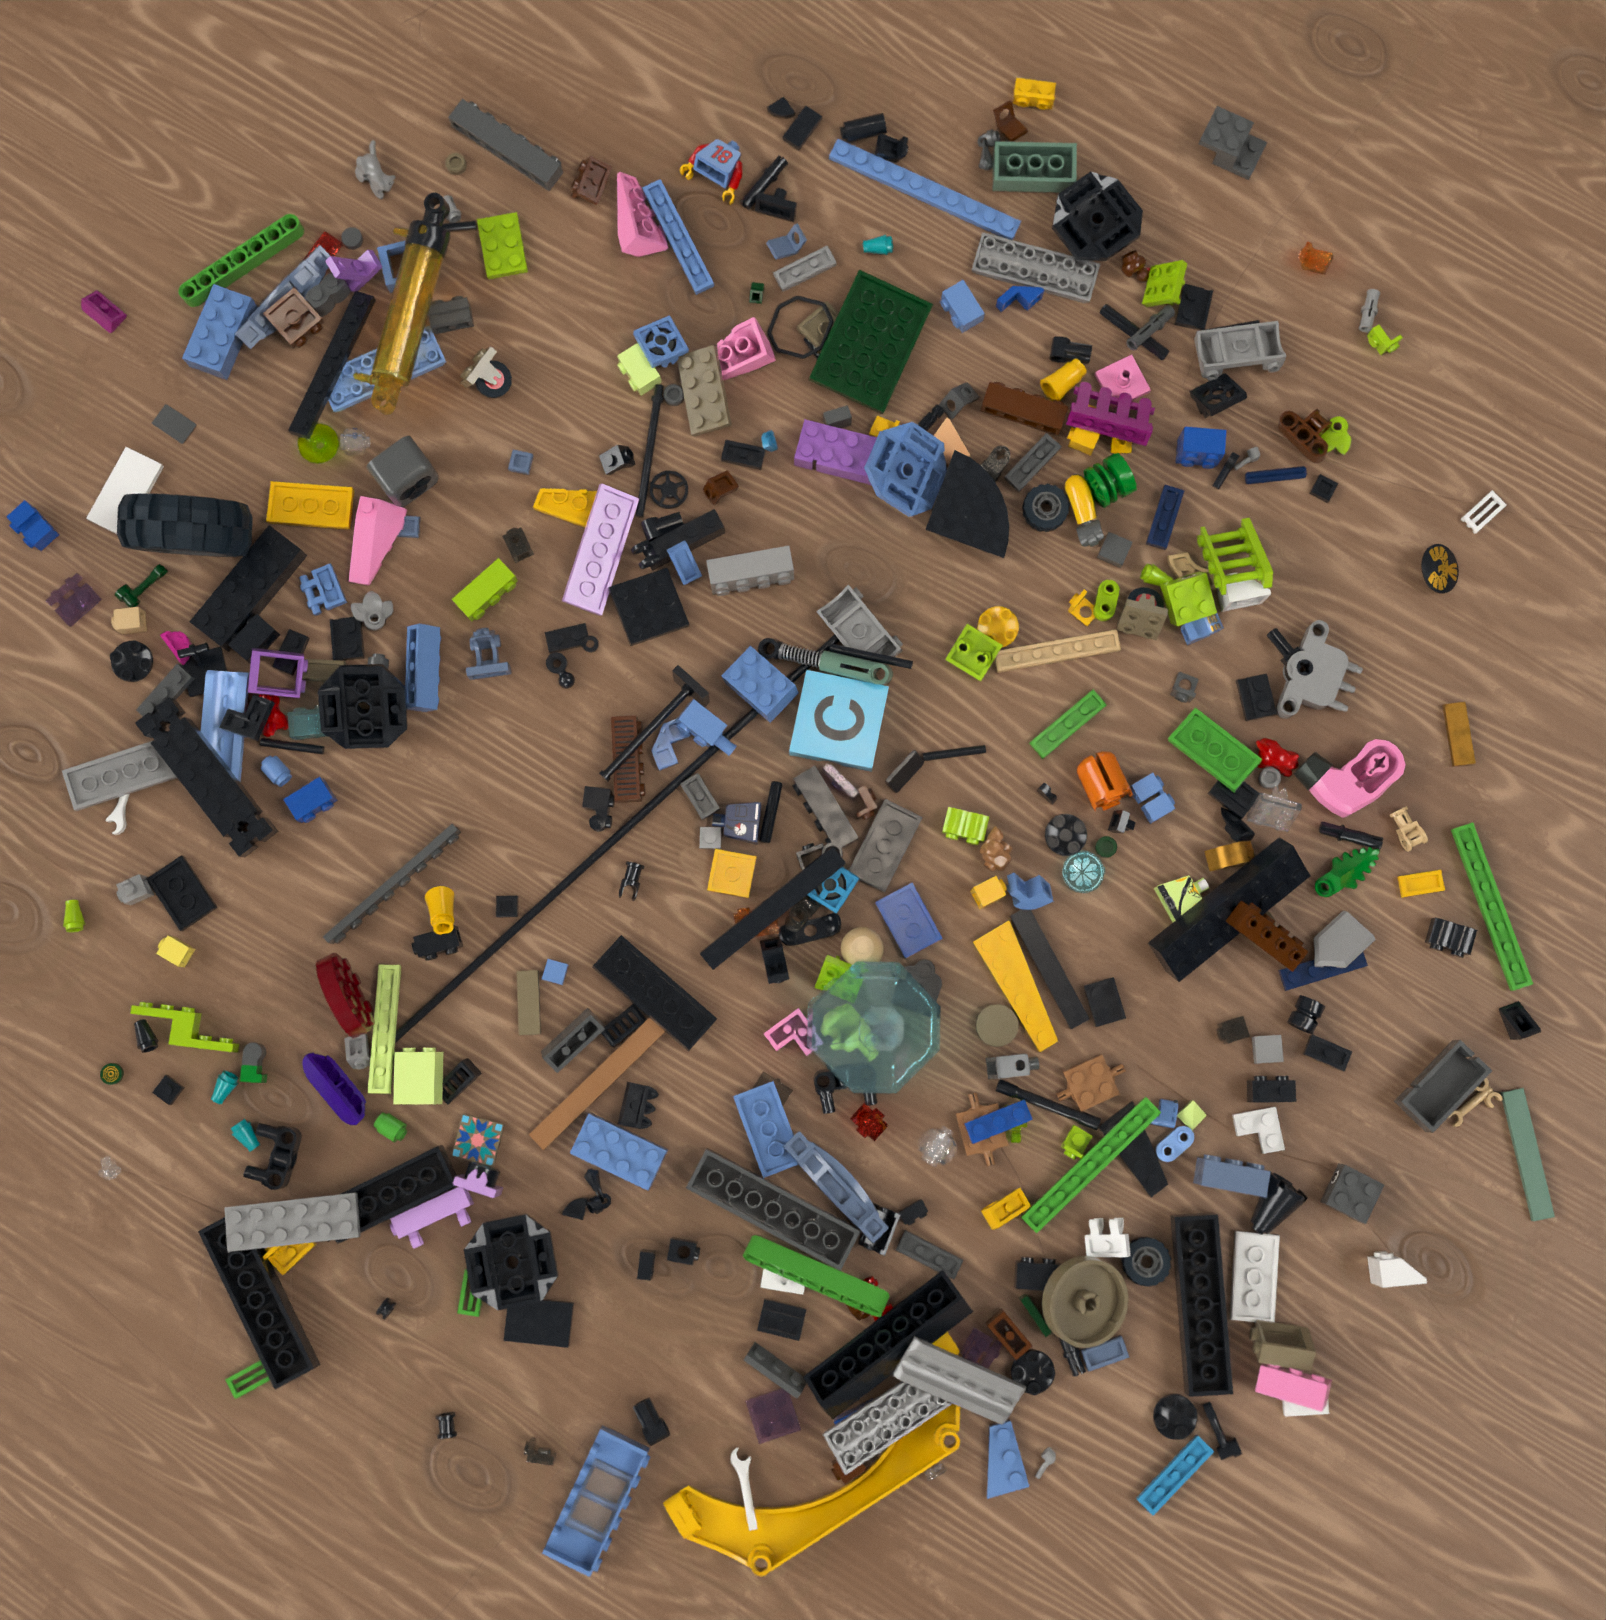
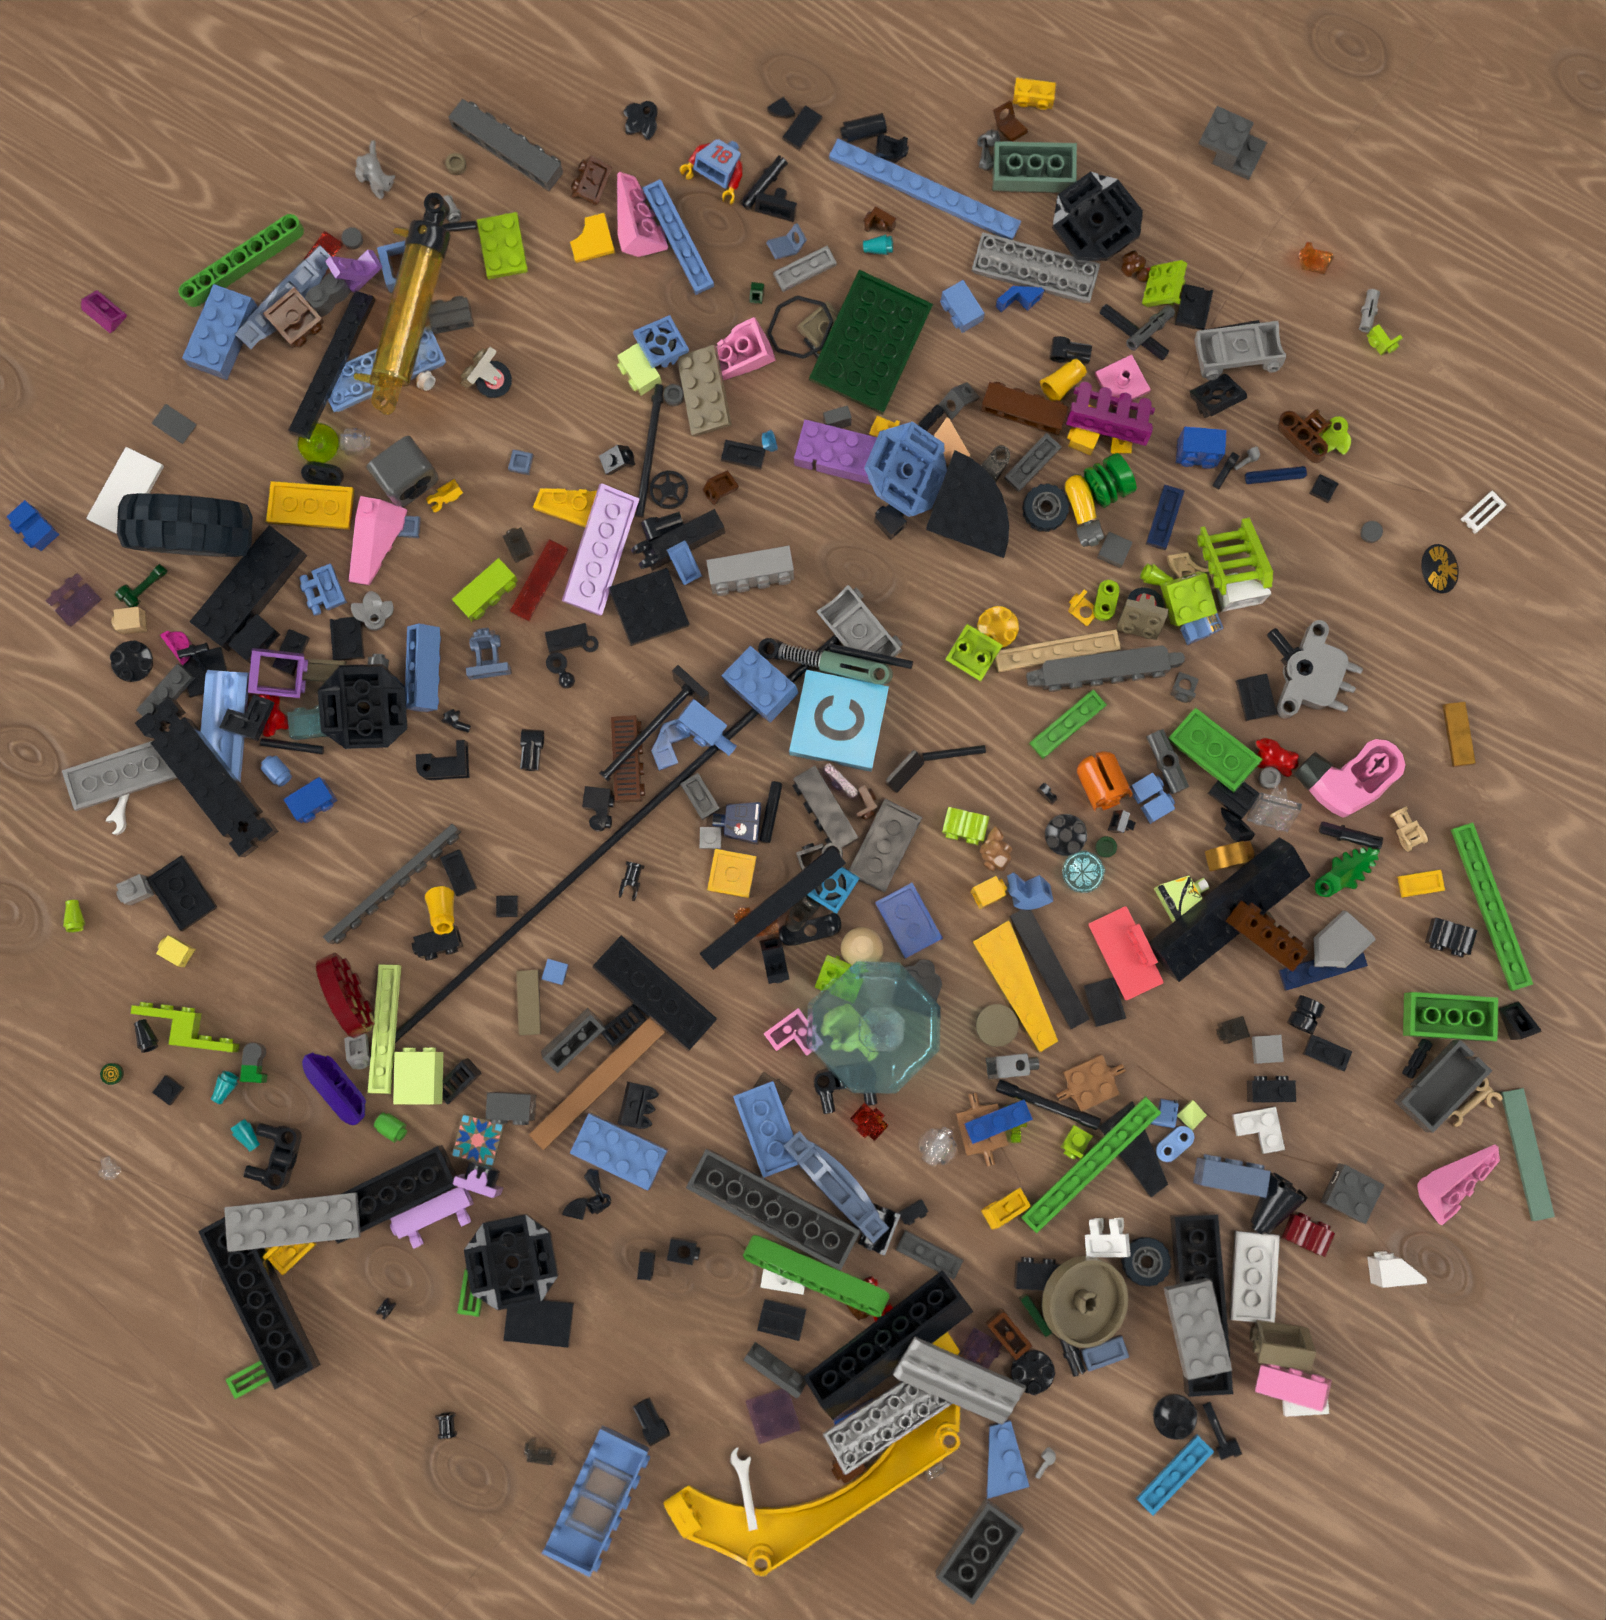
none -> black plate [301,461,344,486]
none -> black piece [415,740,470,781]
none -> white plate [416,371,435,391]
none -> yellow plate [426,479,463,513]
none -> black plate [440,849,477,897]
none -> black plate [441,709,471,733]
none -> dark grey brick [485,1092,537,1125]
none -> clear red plate [510,539,569,622]
none -> black piece [520,729,544,771]
none -> yellow tile [570,213,615,263]
none -> black plate [623,101,658,140]
none -> reddish brown bracket [863,206,896,233]
none -> black brick [874,504,907,540]
none -> dark grey brick [935,1498,1024,1605]
none -> dark grey hinge [1026,645,1185,692]
none -> coral bracket [1088,906,1163,1001]
none -> dark grey piece [1146,729,1189,794]
none -> light grey brick [1163,1278,1232,1380]
none -> dark red brick [1281,1212,1335,1257]
none -> dark grey tile [1360,521,1383,543]
none -> black axle [1402,1039,1433,1079]
none -> bright green brick [1403,992,1498,1042]
none -> bright pink wedge [1417,1145,1500,1225]

